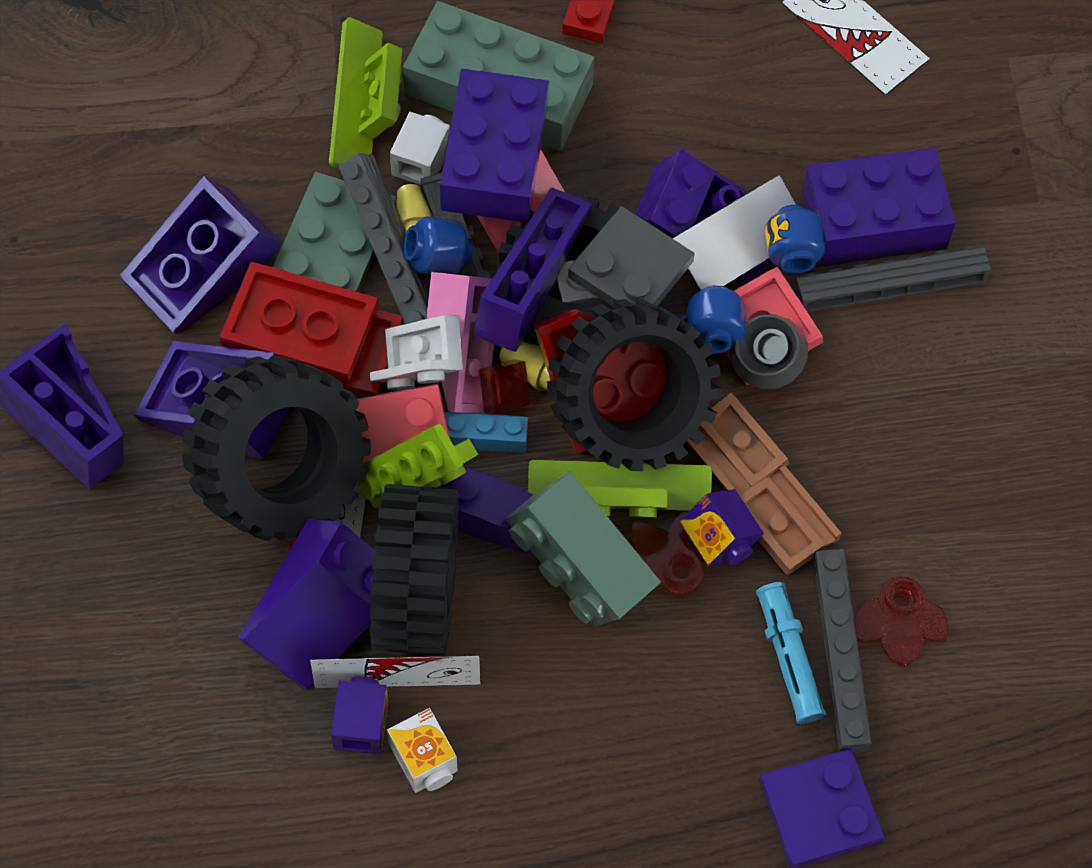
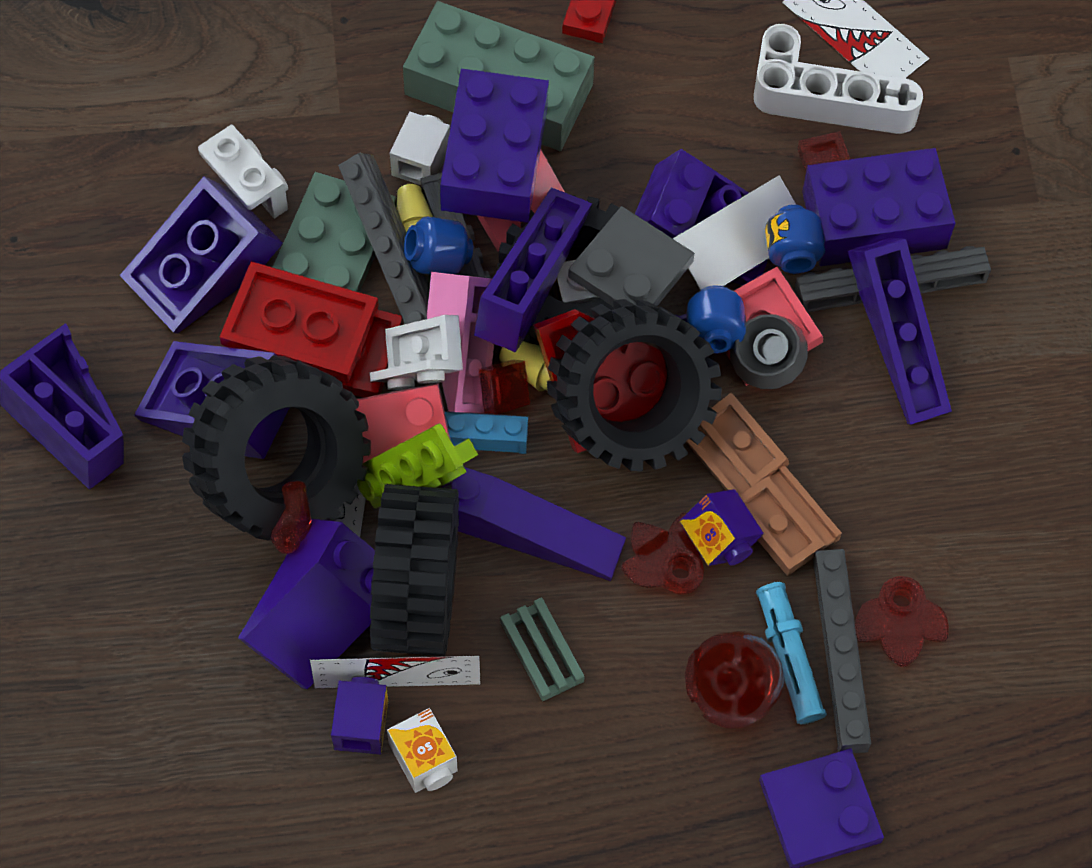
lime bracket [329,17,403,169] -> none
sand green brick [505,471,661,627] -> none
lime bracket [528,460,712,518] -> none
none -> white bracket [198,124,288,219]
none -> clear red arm [271,481,312,554]
none -> sand green tile [500,597,585,702]
none -> clear red cylinder [685,631,784,729]
none -> white beam [753,24,923,134]
none -> clear red plate [797,131,851,171]
none -> dark purple slope [848,238,952,425]

